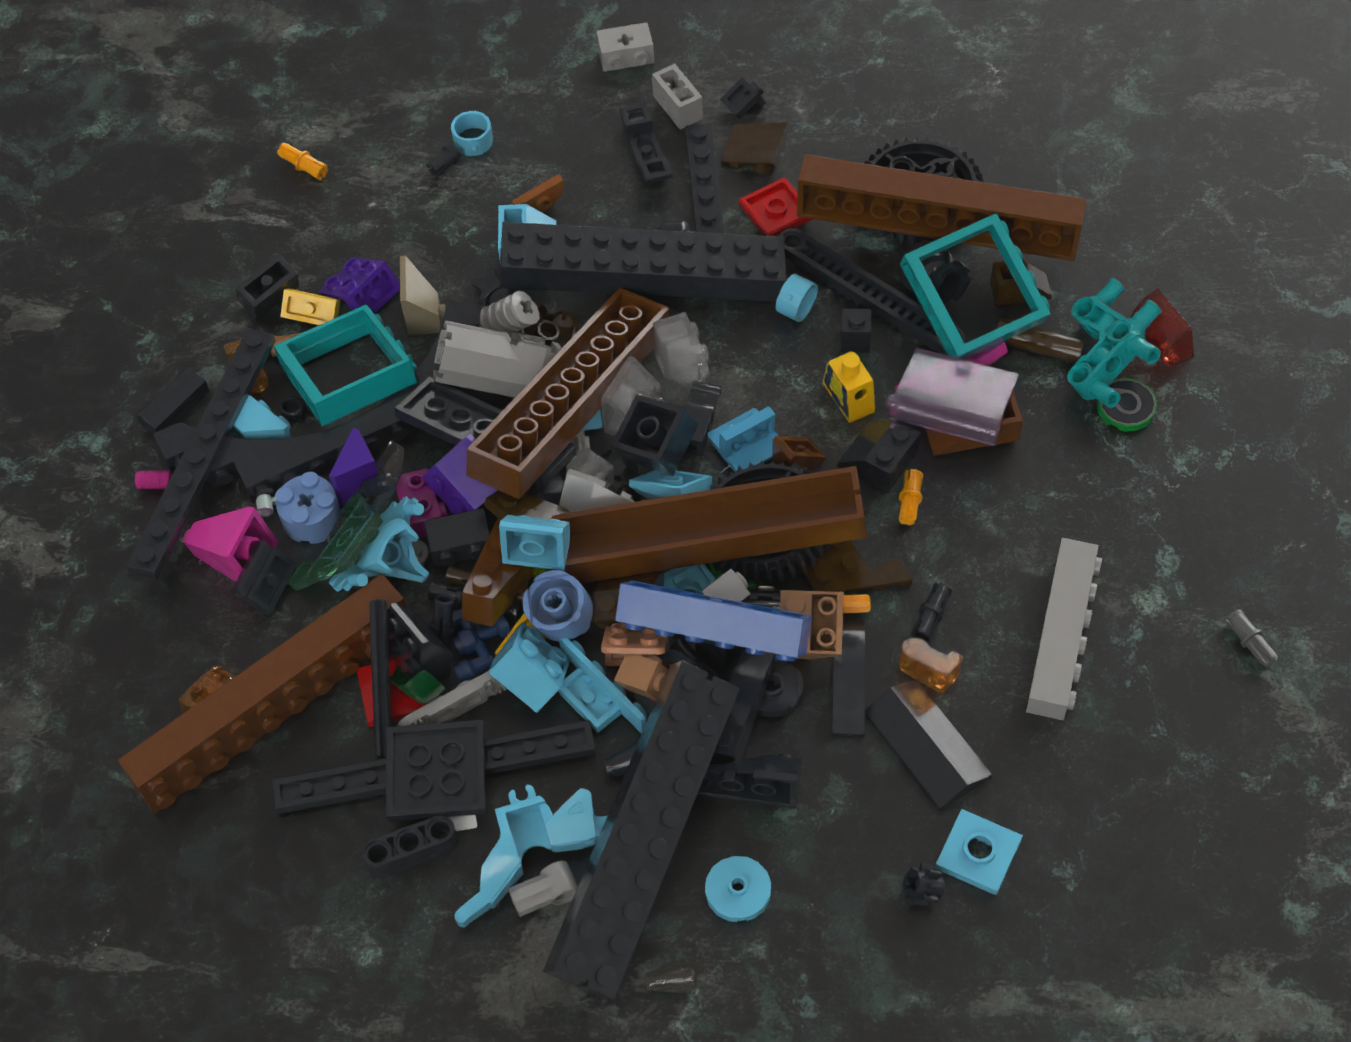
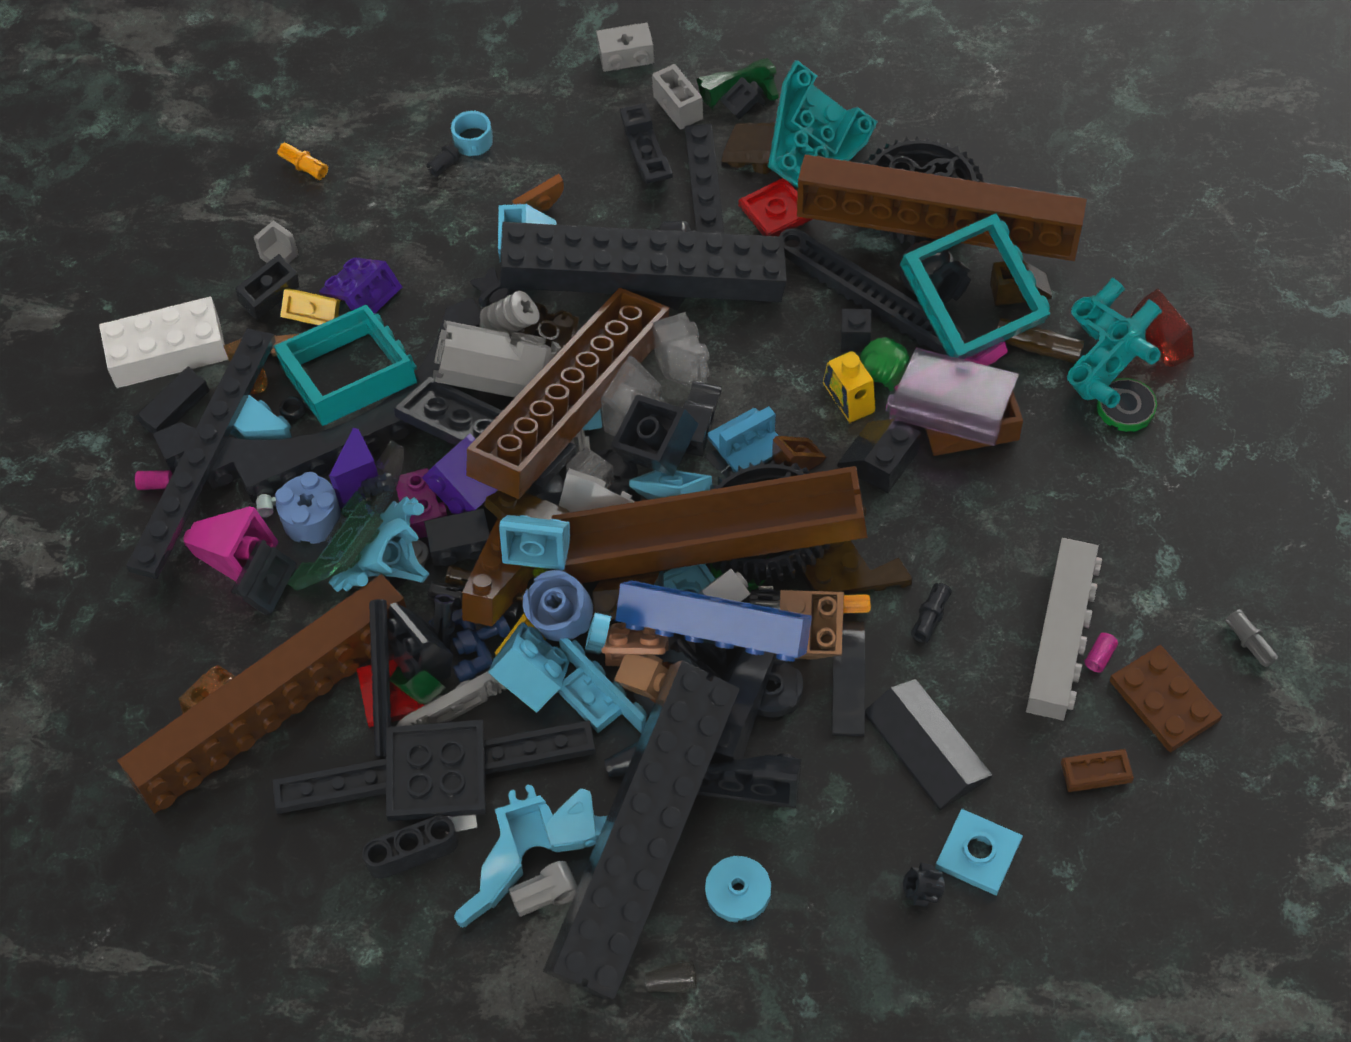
dark tan slope [400,256,446,335] -> none
medium azure piece [776,274,818,322] -> none
light orange axle [899,469,923,526] -> none
clear orange leg [899,638,963,694] -> none
none -> white brick [99,296,228,388]
none -> light grey panel [254,220,299,264]
none -> medium azure beam [584,613,611,655]
none -> dark green animal [696,58,779,110]
none -> teal wedge [768,60,877,189]
none -> green hair [860,337,910,391]
none -> reddish brown plate [1061,749,1134,792]
none -> dark pink piece [1084,633,1118,672]
none -> reddish brown plate [1109,645,1222,753]

